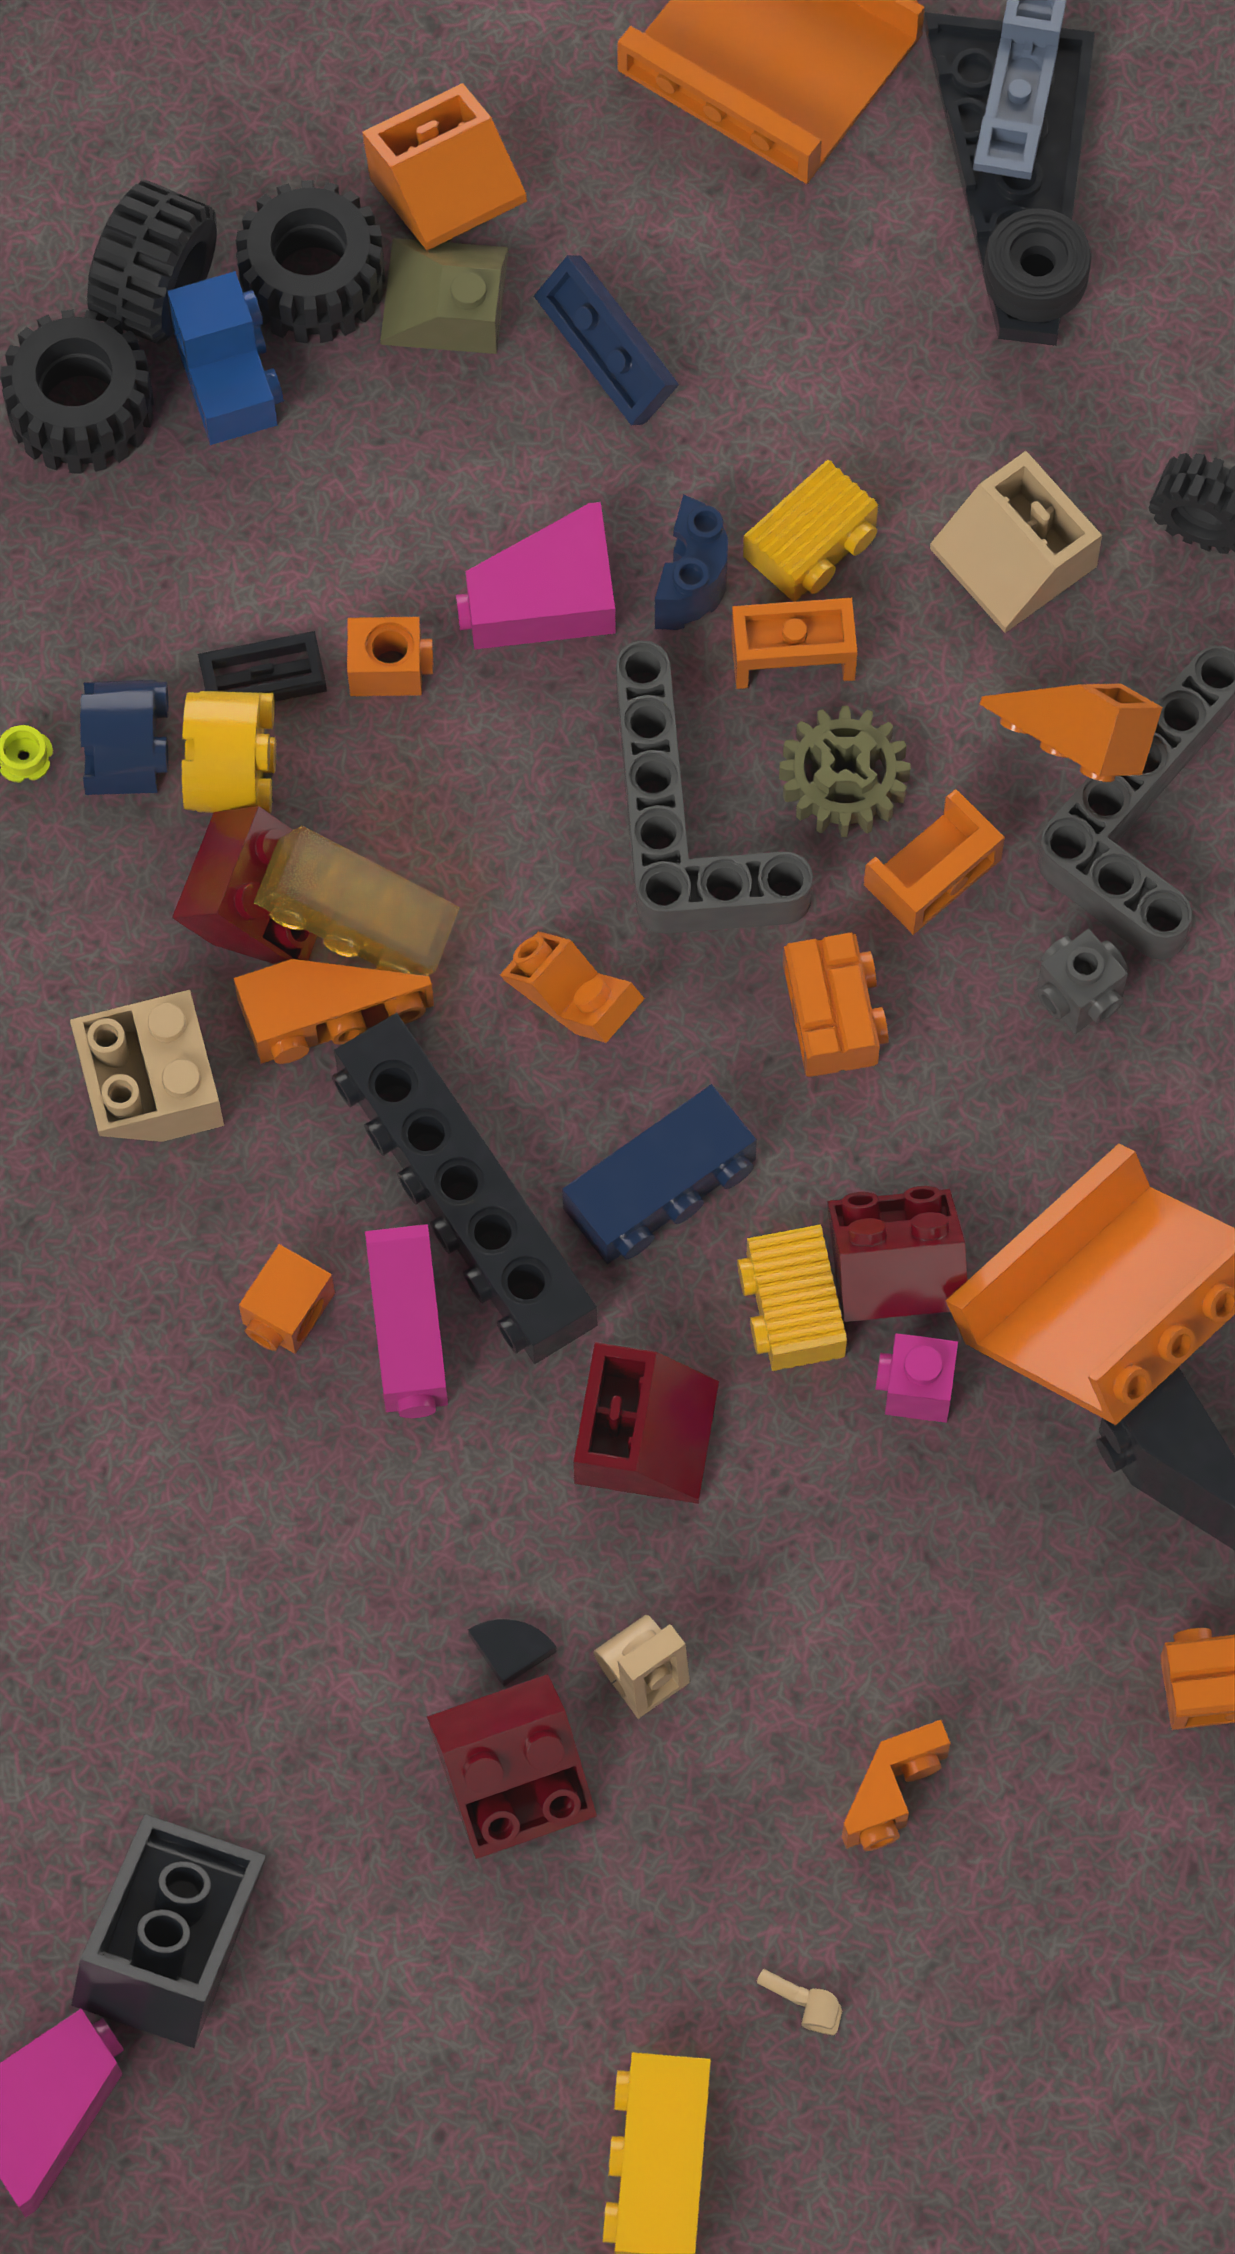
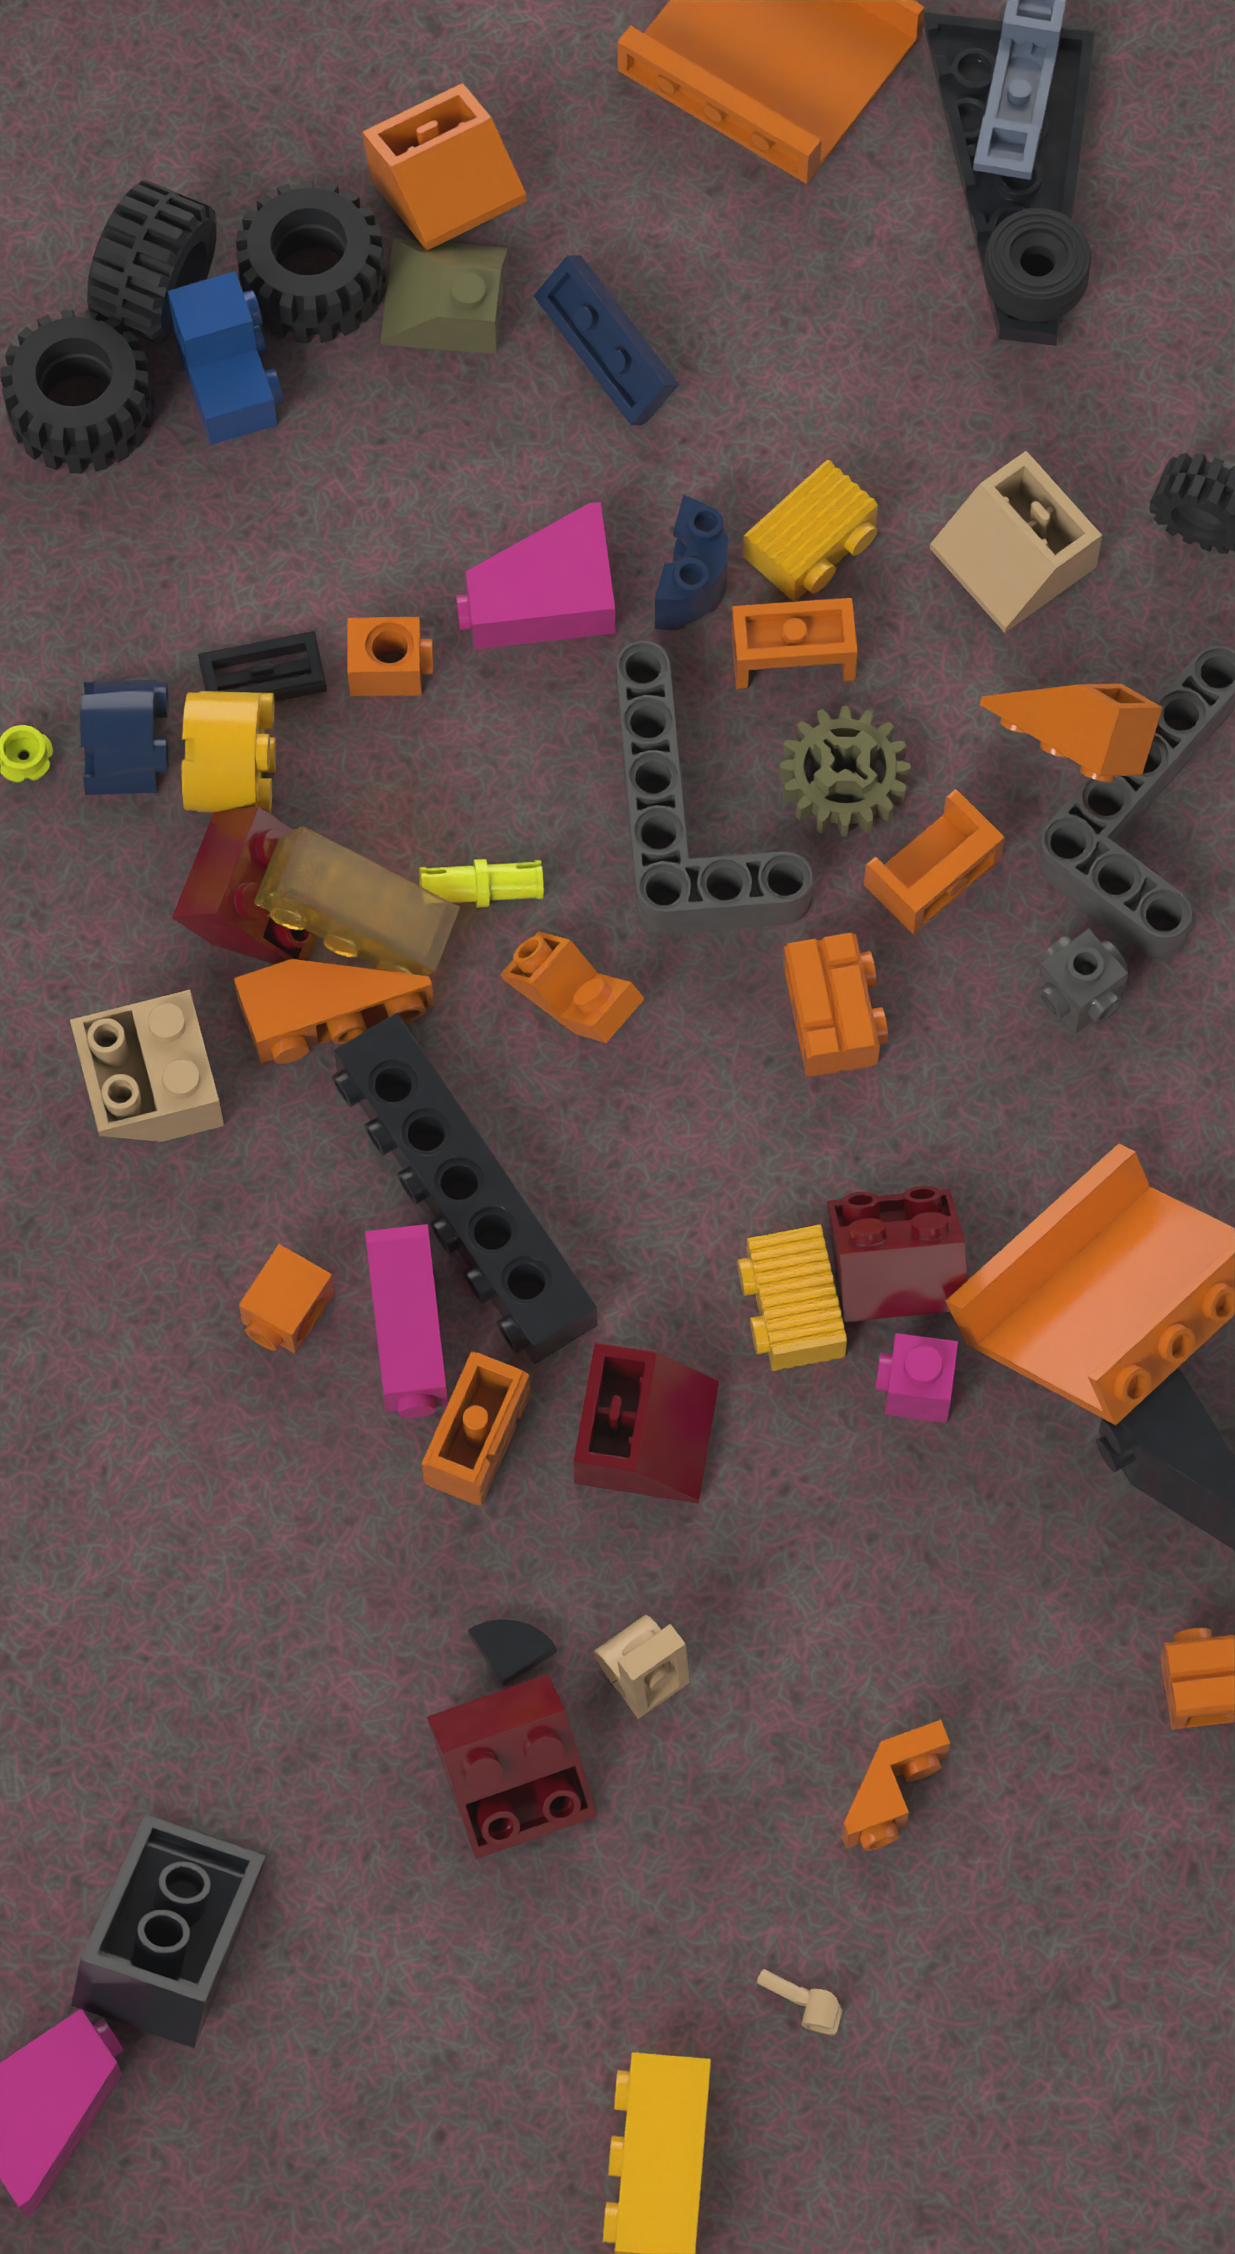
dark blue brick [562,1084,757,1265] -> none
none -> neon yellow pin [419,859,544,908]
none -> orange brick [421,1352,531,1506]

